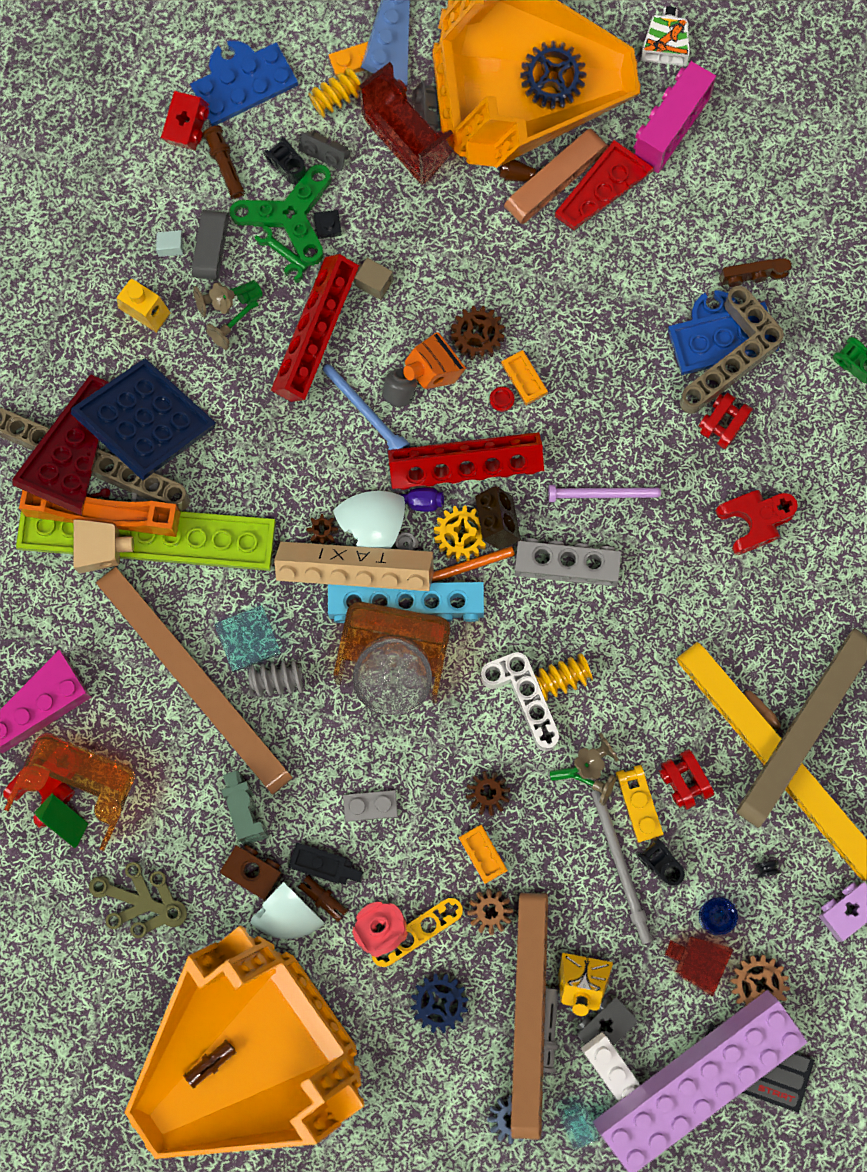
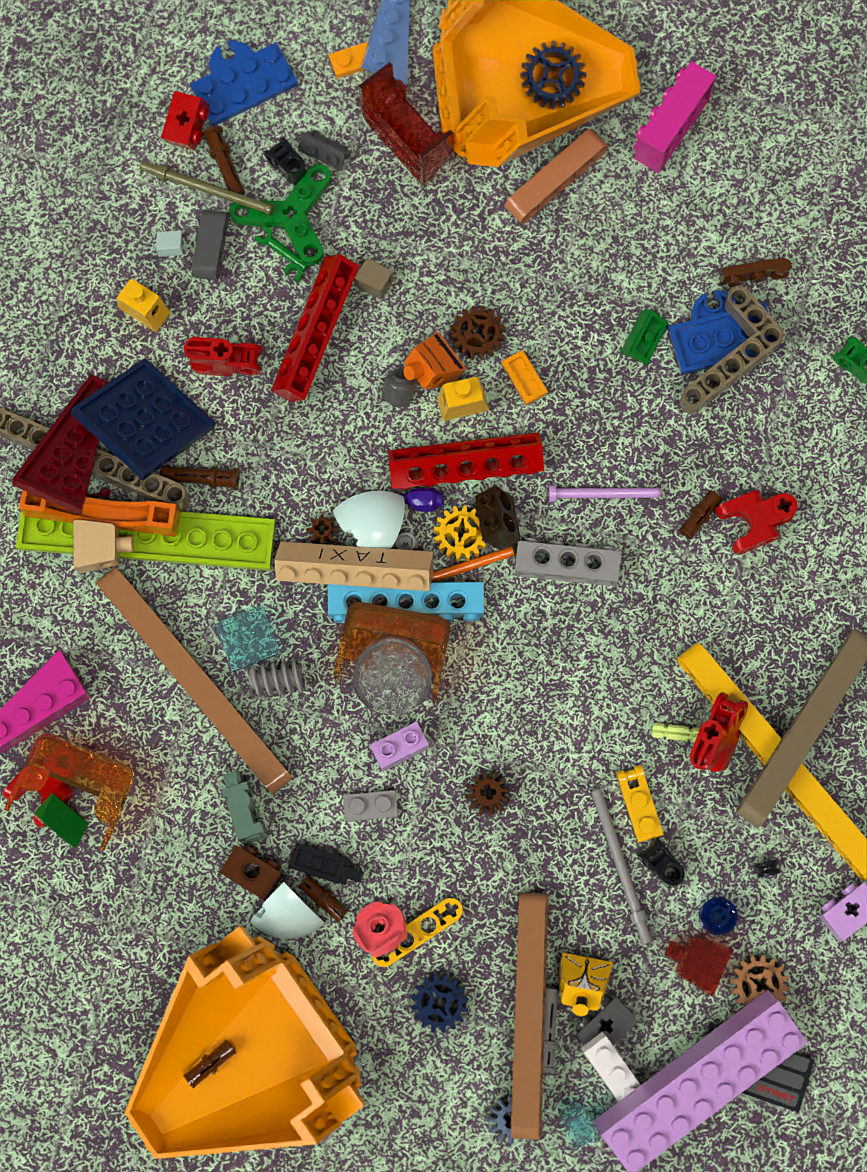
olive plant [89,862,187,938] -> none
dark tan plant [193,280,263,350] -> none
yellow piece [308,68,363,118] -> none
black plate [314,210,342,239] -> none
medium blue piece [323,364,410,450] -> none
dark grey hinge [412,80,438,135] -> none
light orange plate [458,824,508,884] -> none
medium nougat gear [467,889,513,935] -> none
white beam [481,652,559,751] -> none
red plate [489,387,515,412] -> none
reddish brown cone [499,159,536,182] -> none
yellow piece [534,653,593,701] -> none
dark tan plant [550,733,619,806] -> none
red wing [554,140,654,230] -> none
torso [641,6,689,66] -> none
red brick [659,749,715,810] -> none
red brick [698,392,753,450] -> none
medium nougat piece [745,690,781,729] -> none
none -> olive bar [139,161,274,215]
none -> reddish brown pin [161,466,240,491]
none -> red piece [184,337,263,376]
none -> lavender brick [370,721,429,772]
none -> yellow torso [437,377,489,421]
none -> green slope [620,309,669,365]
none -> yellowish green axle [652,723,700,742]
none -> reddish brown pin [679,490,722,540]
none -> red piece [689,692,748,772]

